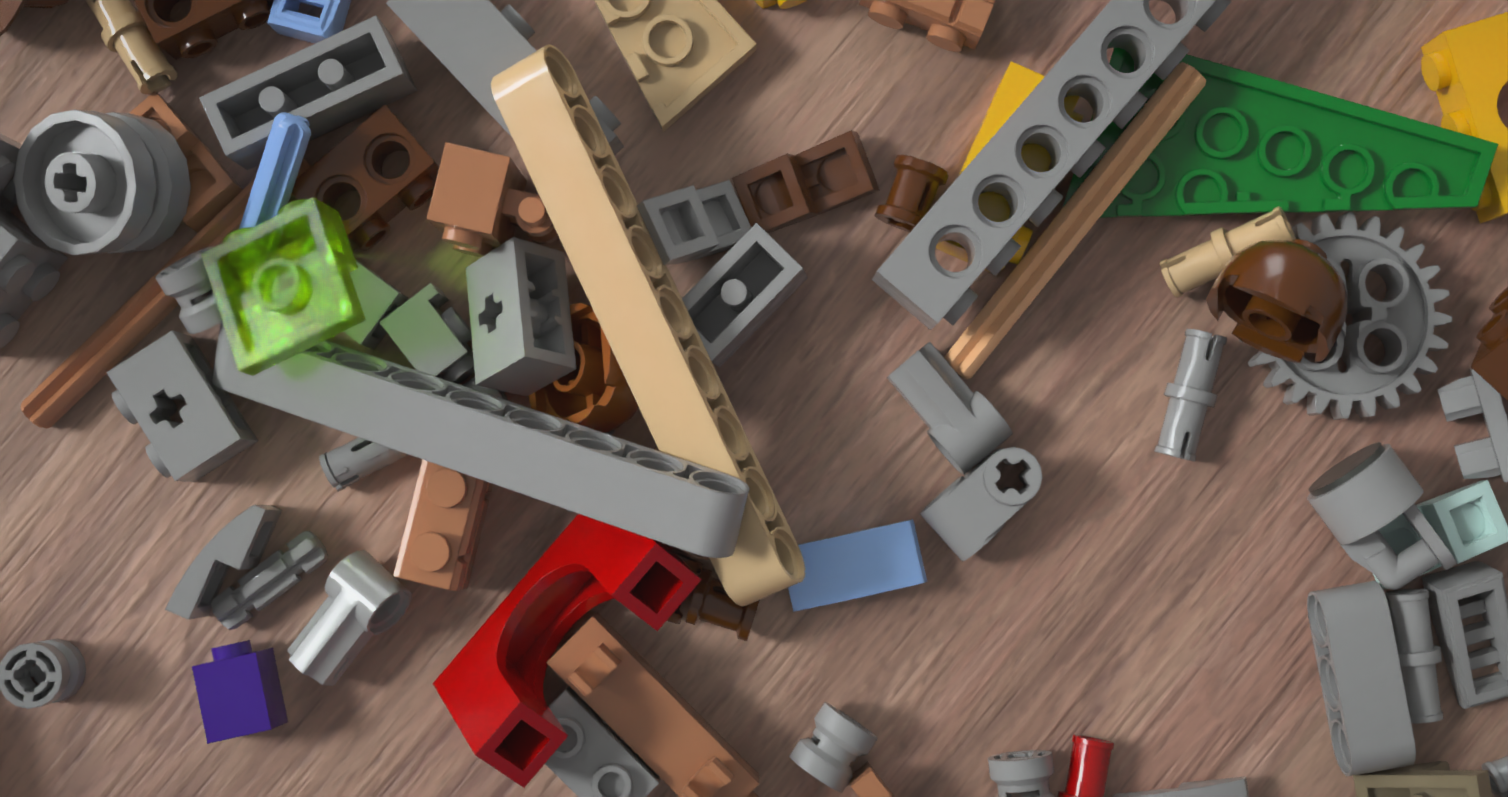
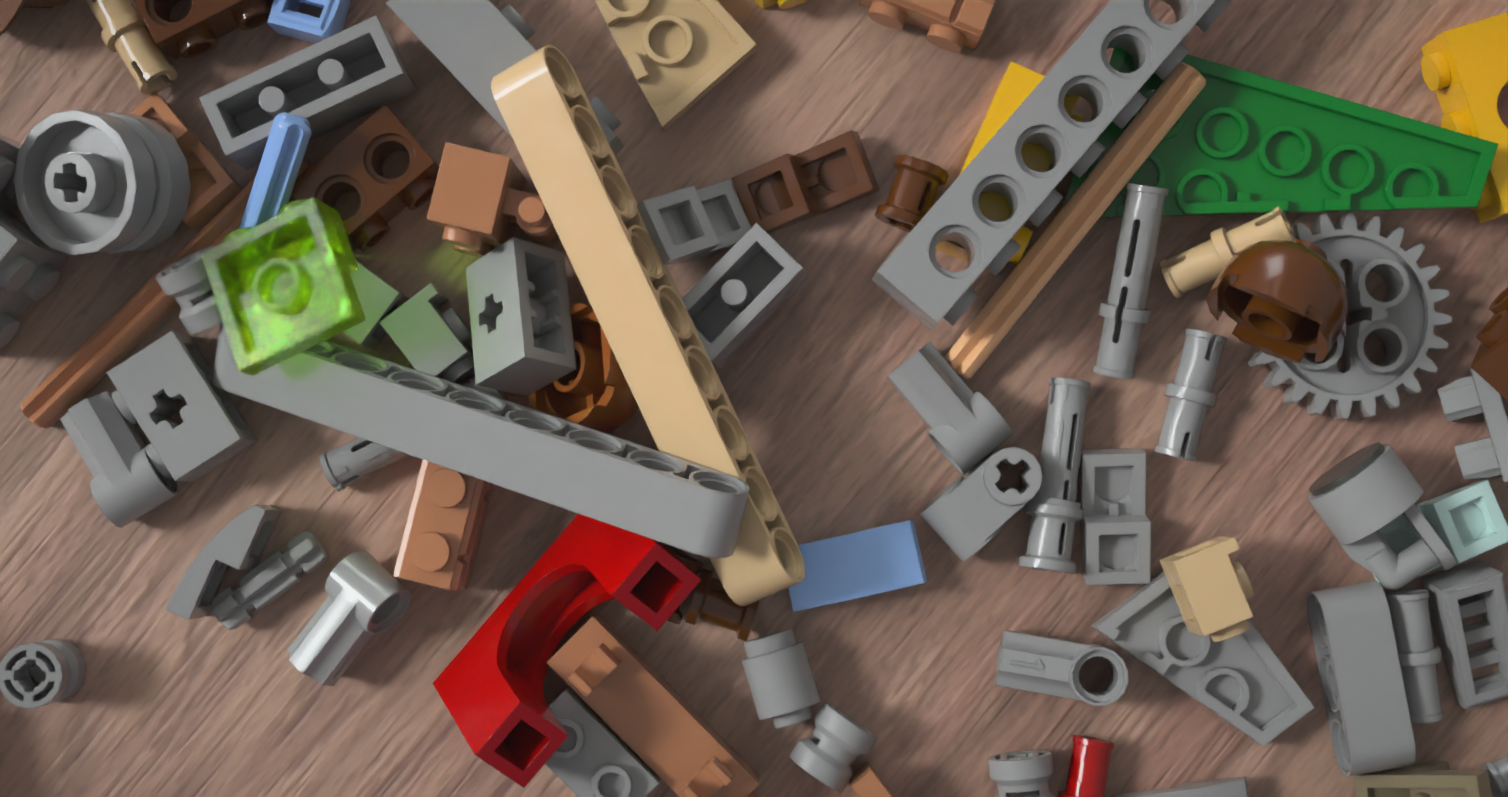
dark purple brick [192,640,288,744] -> none
none -> light grey piece [60,391,179,528]
none -> light grey brick [742,628,821,728]
none -> light grey piece [994,629,1129,706]
none -> light grey pin [1018,377,1091,574]
none -> light grey slope [1078,448,1151,585]
none -> light grey wing [1091,571,1315,746]
none -> light grey pin [1093,183,1169,379]
none -> tan brick [1159,536,1253,642]

